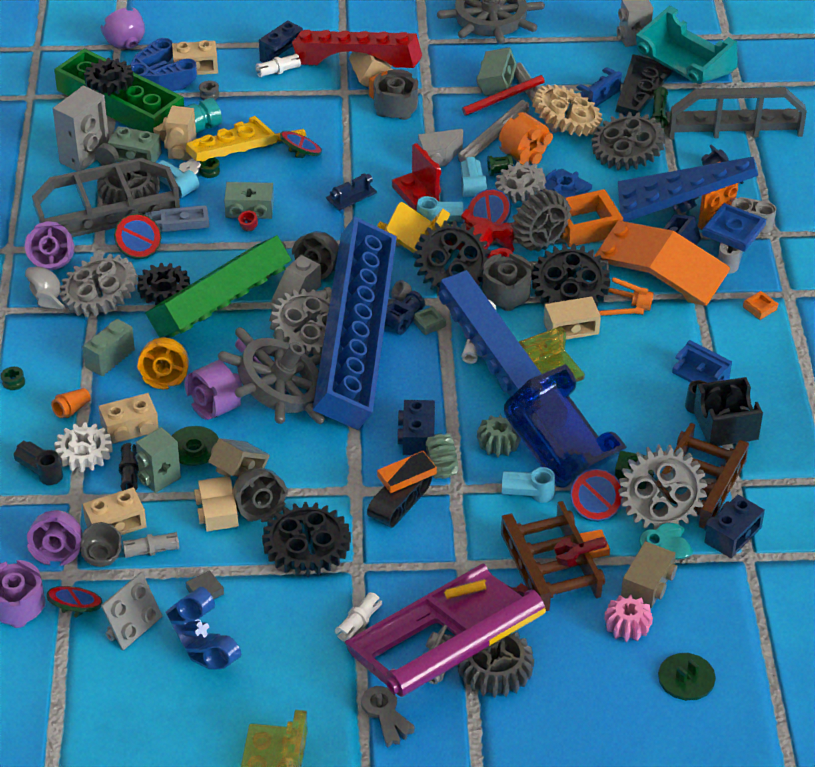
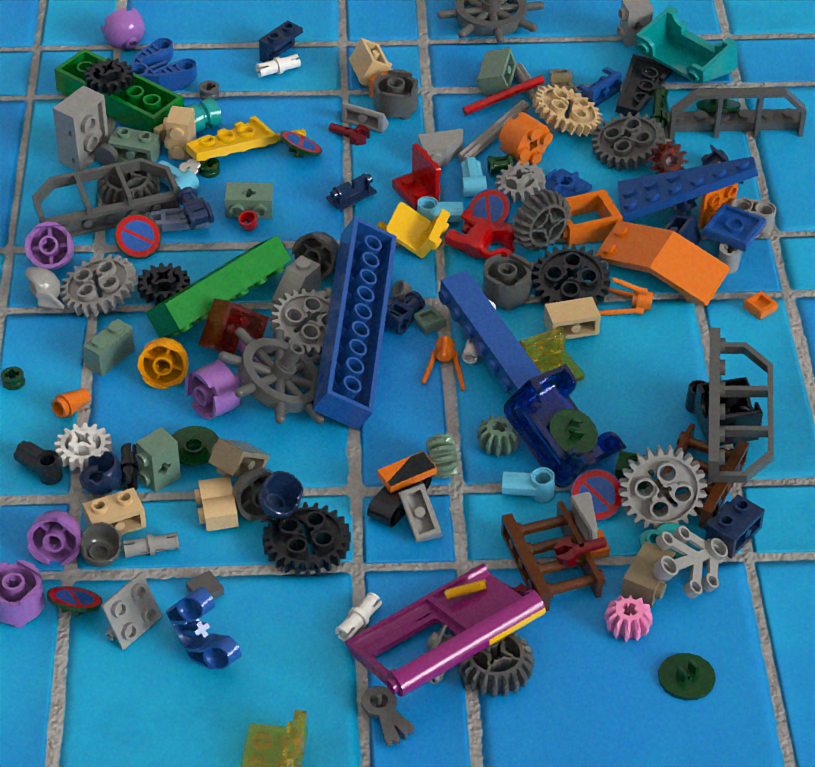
tan brick [99,393,159,444] -> none
tan brick [172,40,218,75] -> none
red arch [292,30,422,68] -> none
dark blue brick [398,400,435,455] -> none
black gear [413,220,491,291] -> none
blue hinge [672,340,732,383] -> none
none -> dark blue hair [79,451,122,495]
none -> dark blue connector [177,187,214,230]
none -> clear red brick [198,298,270,354]
none -> dark blue hair [257,471,303,519]
none -> dark red bar [328,123,370,145]
none -> light grey slope [342,102,388,133]
none -> light grey slope [398,483,443,542]
none -> orange plant [421,336,465,391]
none -> dark green piece [548,409,598,457]
none -> dark tan slope [549,69,575,93]
none -> light grey slope [570,492,598,542]
none -> clear red gear [648,141,689,174]
none -> light grey plant [653,526,728,599]
none -> dark green piece [696,99,741,112]
none -> dark grey plate [708,328,774,483]

